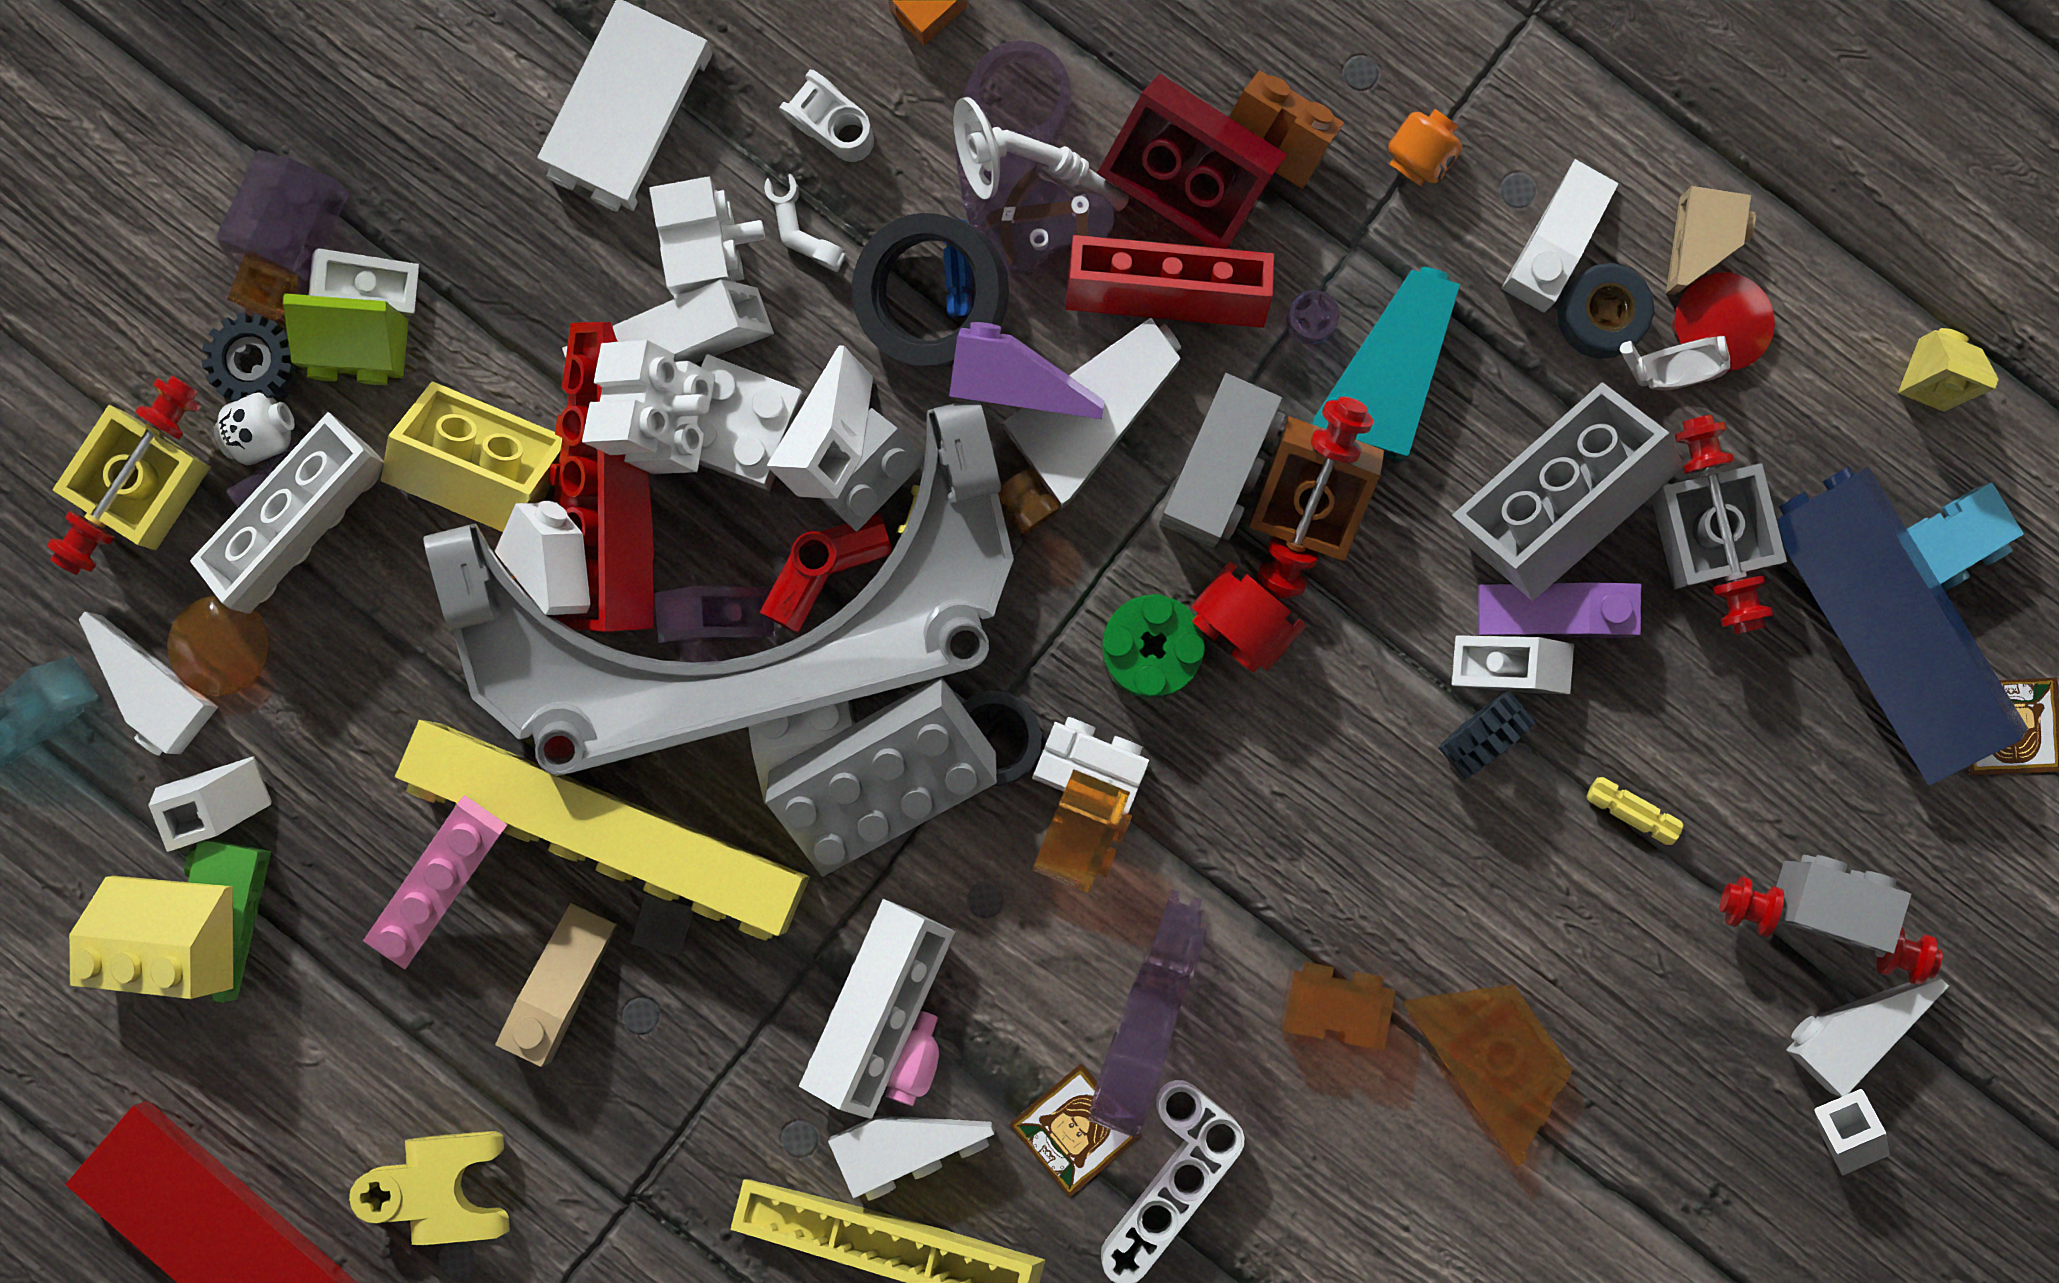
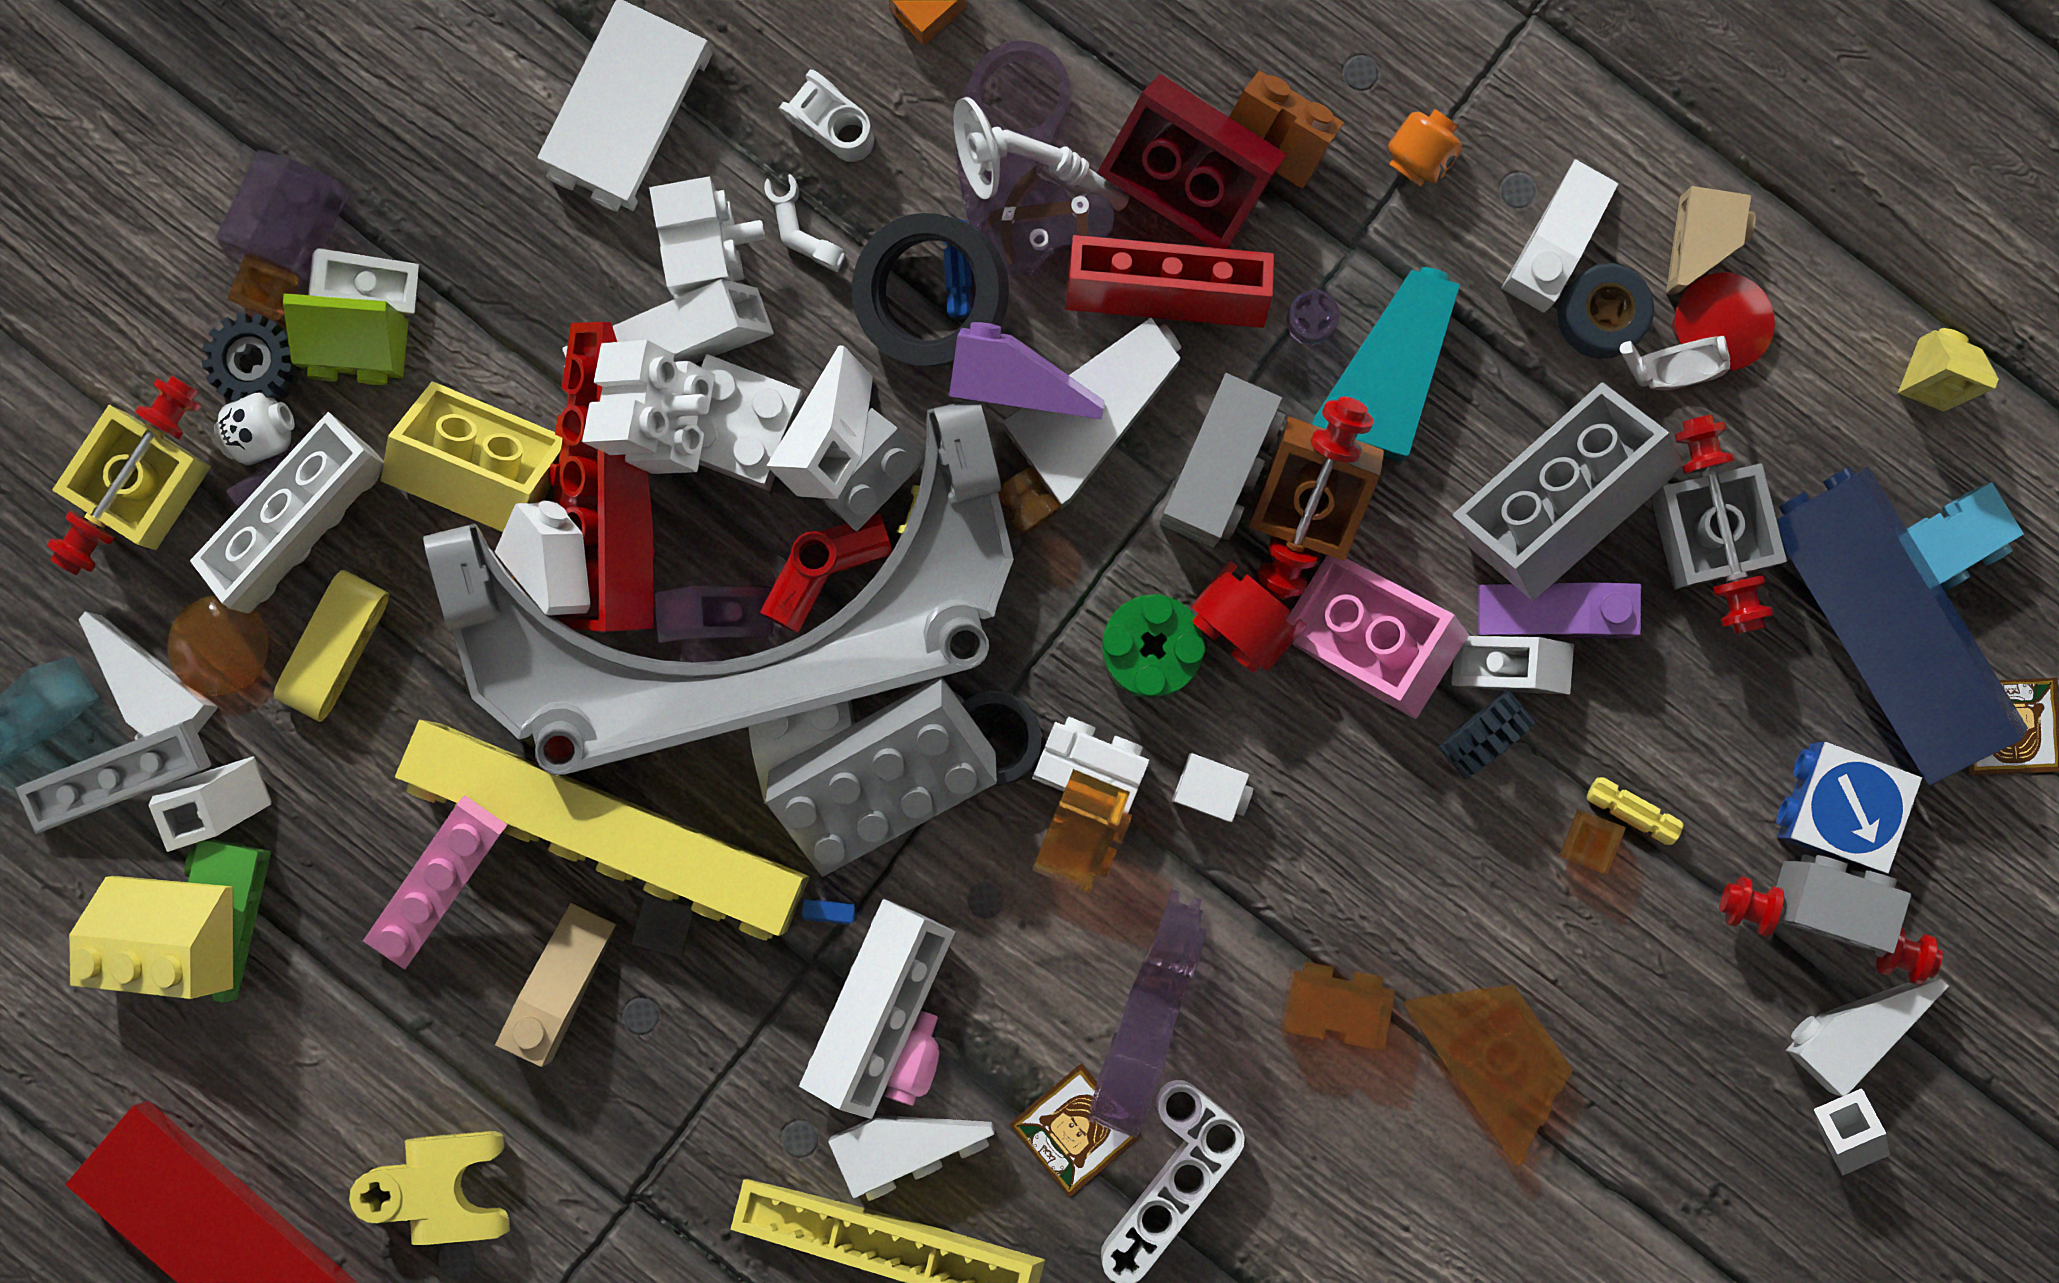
none -> light grey tile [15,719,211,834]
none -> light yellow beam [273,570,389,722]
none -> blue tile [802,898,857,925]
none -> white brick [1172,753,1253,822]
none -> bright pink slope [1286,555,1469,719]
none -> clear orange brick [1559,809,1626,876]
none -> piece [1776,742,1922,874]

